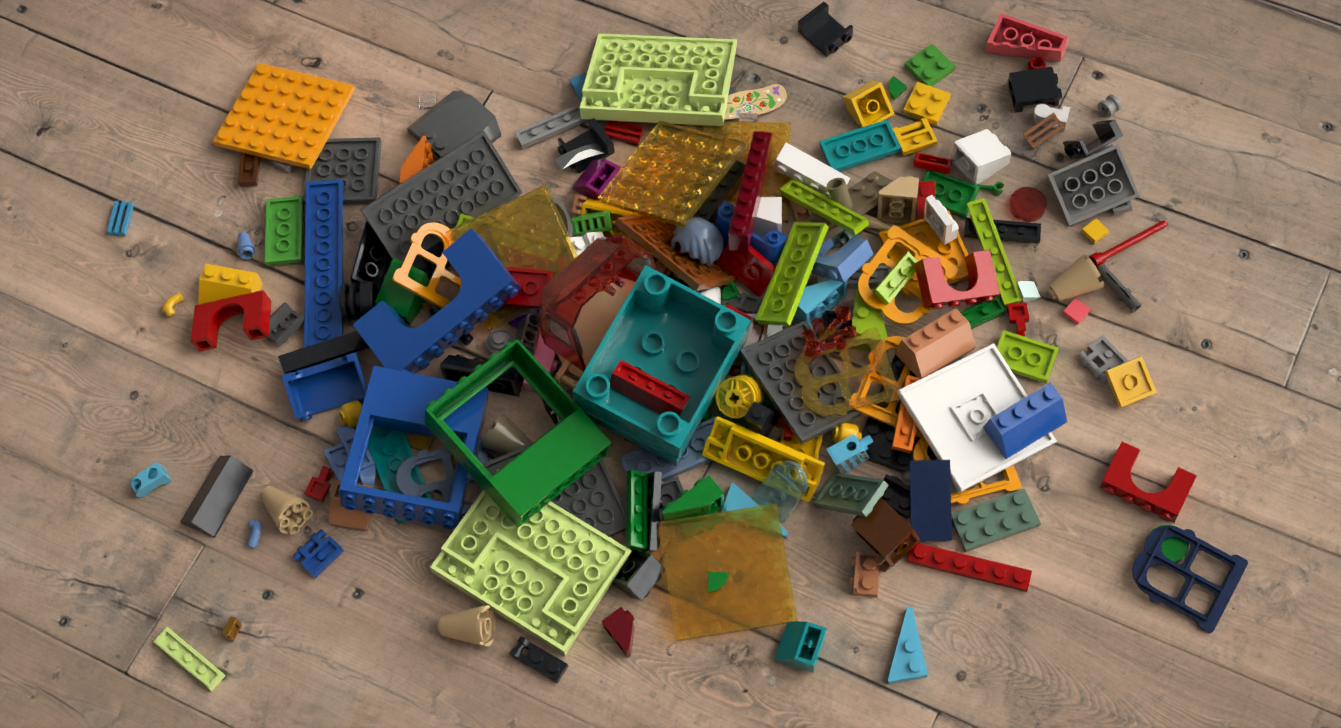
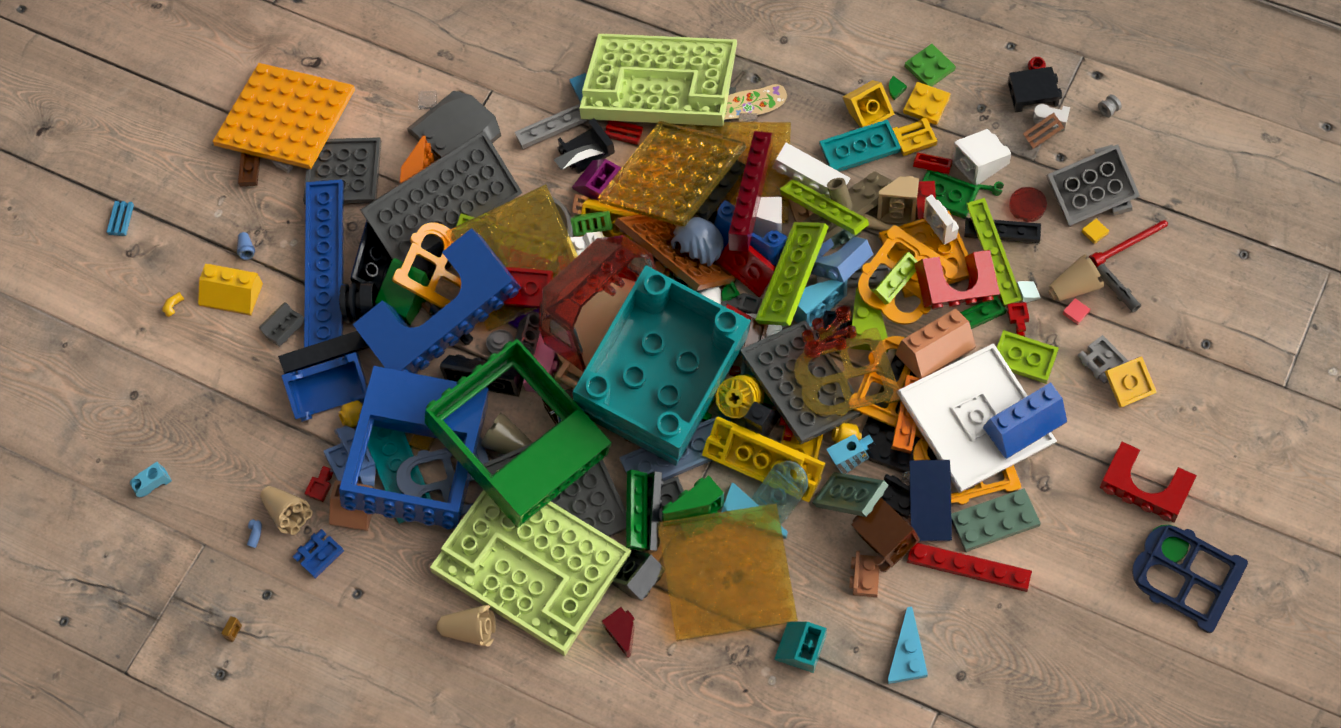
yellowish green tile [153,627,225,691] -> none
slope [181,455,254,538] -> none
red arch [191,290,272,352] -> none
bright green plate [265,196,304,266] -> none
black plate [509,636,569,683] -> none
red panel [609,360,691,417] -> none
green tile [707,571,729,593] -> none
black panel [798,1,853,57] -> none
coral wedge [986,13,1068,62] -> none
black panel [1063,119,1123,159] -> none

